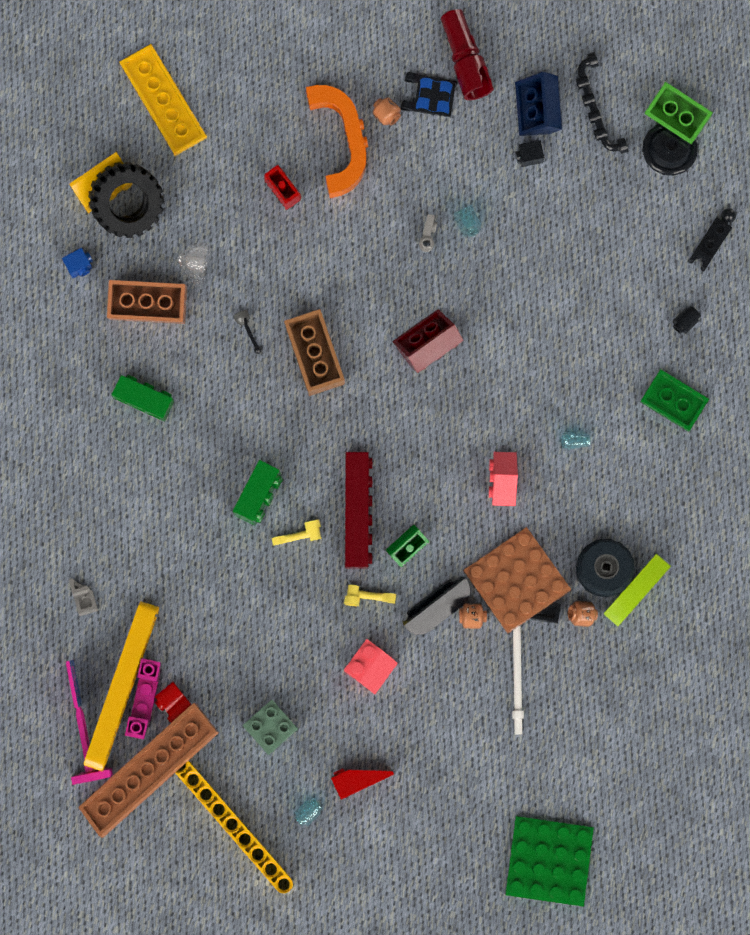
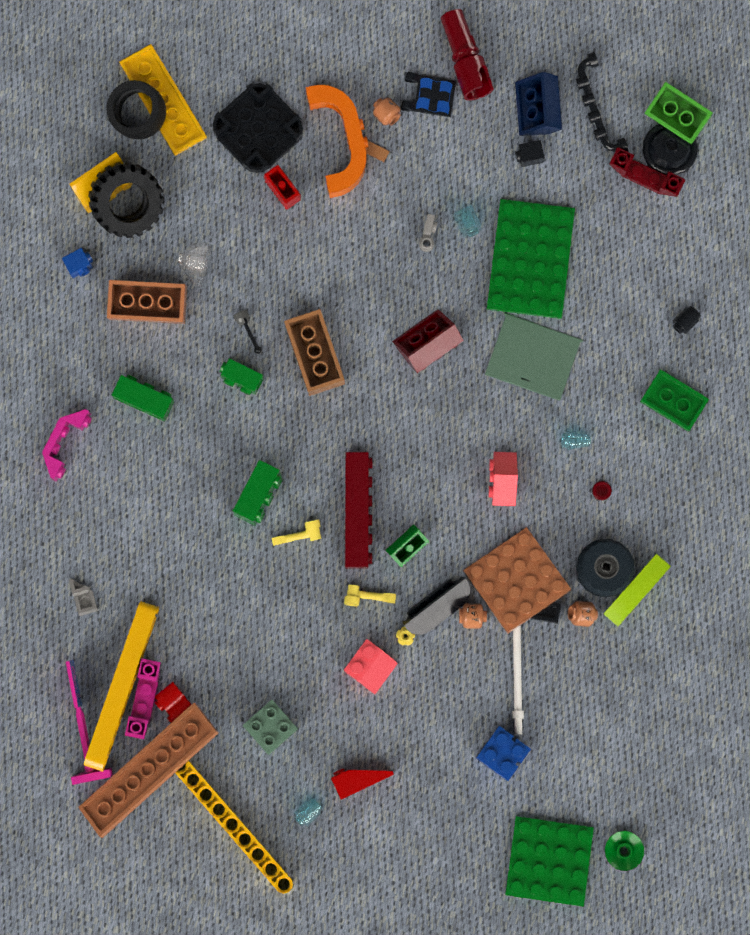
black plate [688,208,736,271] -> none
none -> dark pink slope [42,409,92,482]
none -> black tyre [106,80,166,140]
none -> black tile [213,83,303,173]
none -> green brick [219,358,264,395]
none -> medium nougat piece [366,140,390,162]
none -> light yellow plate [396,627,415,645]
none -> blue piece [476,726,531,781]
none -> sand green piece [485,313,583,401]
none -> green plate [486,199,575,319]
none -> dark red tile [592,481,612,501]
none -> green dish [605,831,644,871]
none -> dark red slope [609,147,686,197]

